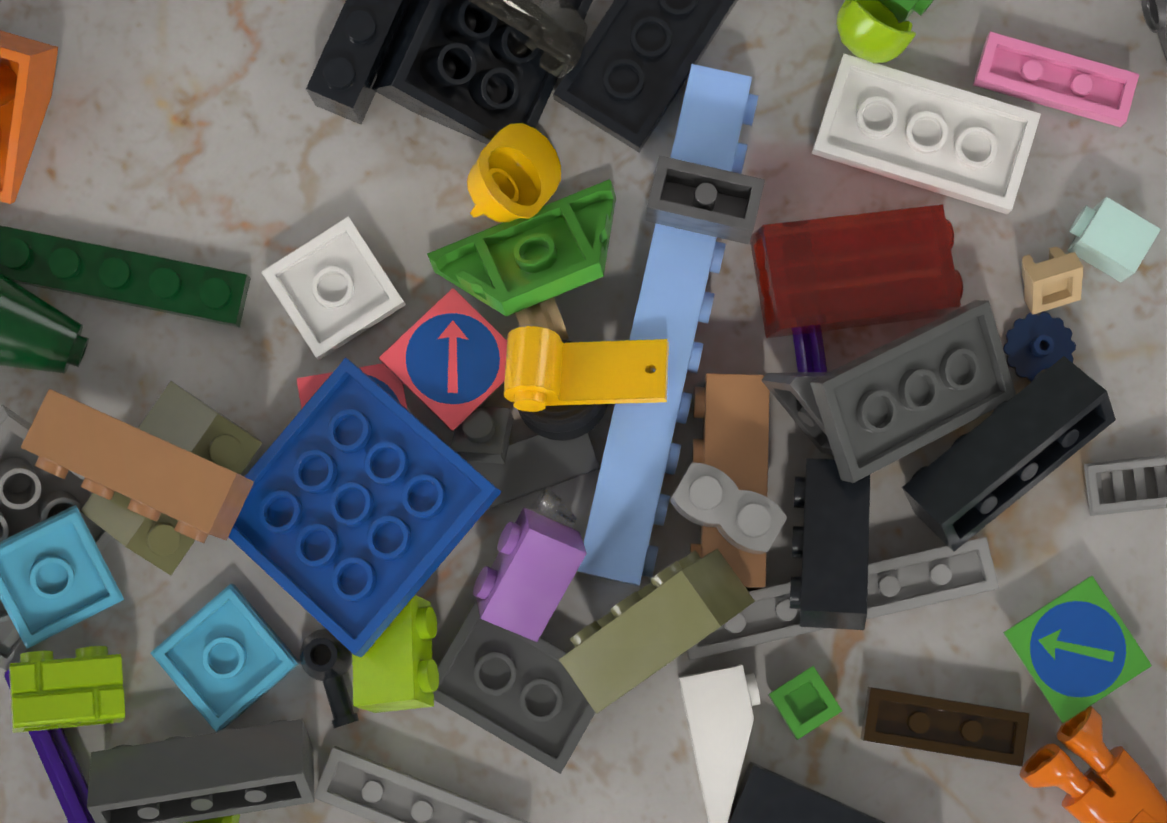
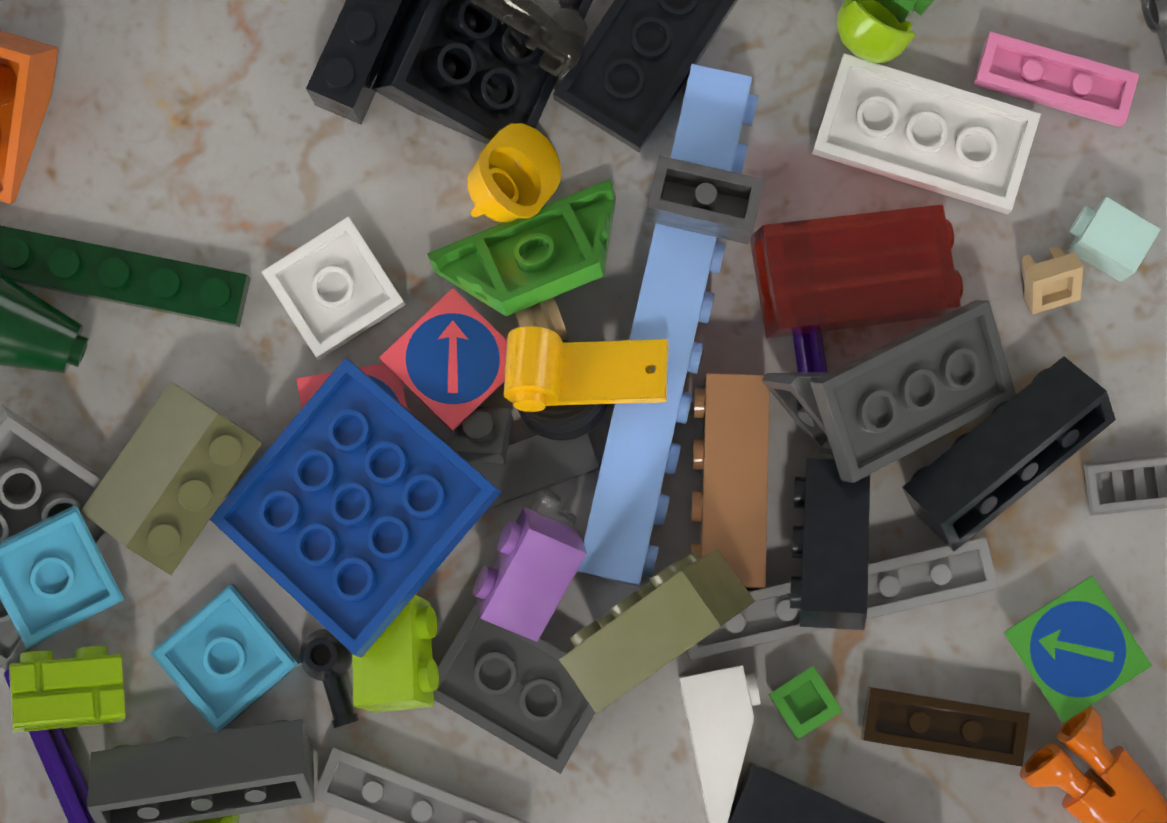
medium nougat brick [20,389,254,543] -> none
light grey brick [670,463,787,554] -> none
dark blue piece [1003,312,1076,382] -> none

